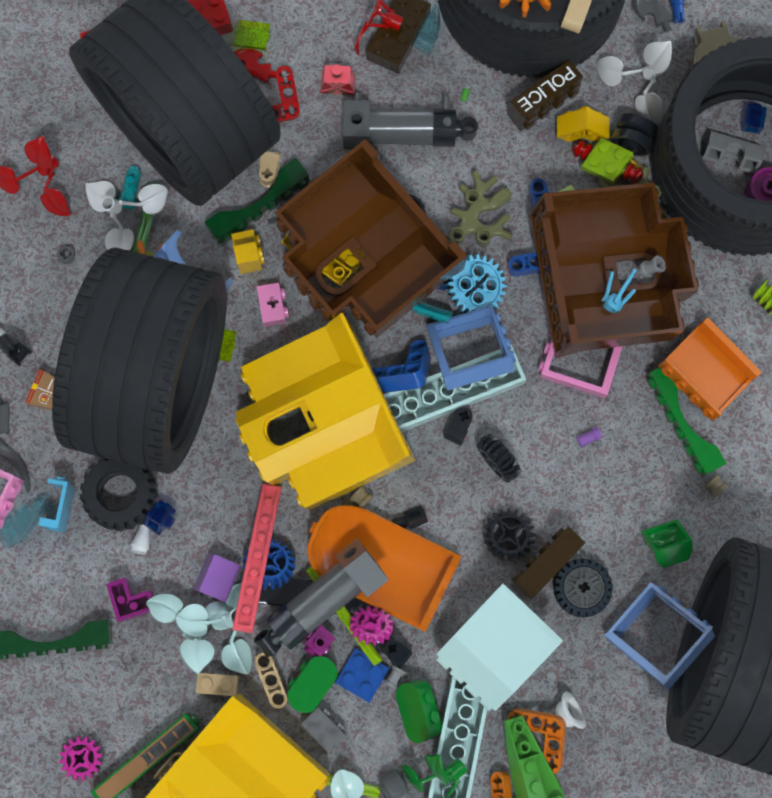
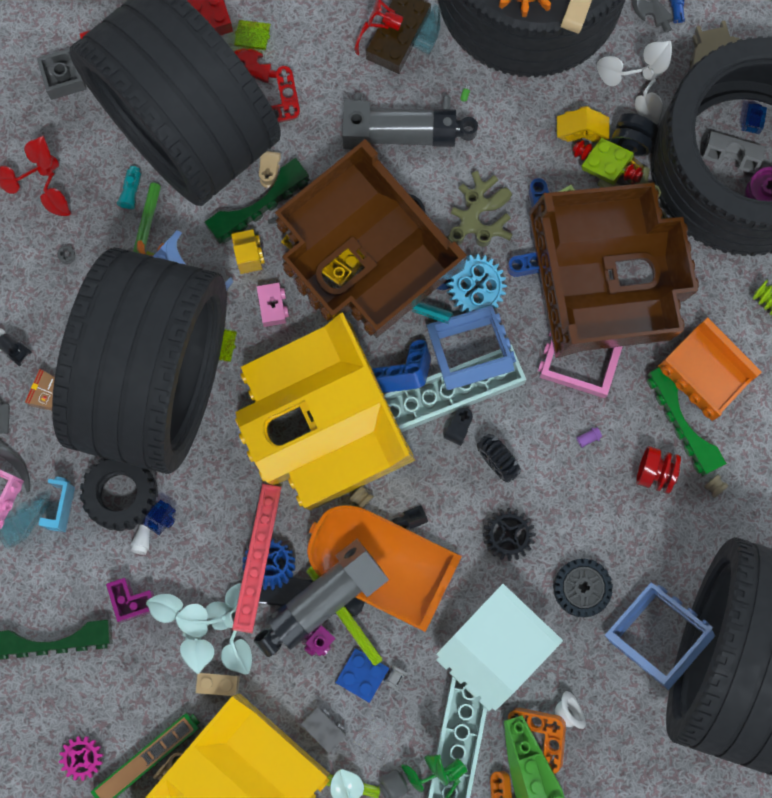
white plant [85,181,168,251] -> none
medium lavender slope [193,553,241,602] -> none
tan beam [255,653,288,708] -> none
green brick [288,656,338,713] -> none
coral torso [320,64,356,95] -> none
dark pink gear [350,606,393,646] -> none
black piece [376,636,413,669] -> none
green brick [396,679,442,743] -> none
dark brown brick [507,59,583,132] -> none
dark brown brick [511,526,586,602] -> none
medium azure plant [602,268,637,313] -> none
light grey bush [640,256,666,278] -> none
green brick [641,519,693,568] -> none
none -> dark grey brick [37,48,86,100]
none -> red wheel [636,446,681,494]

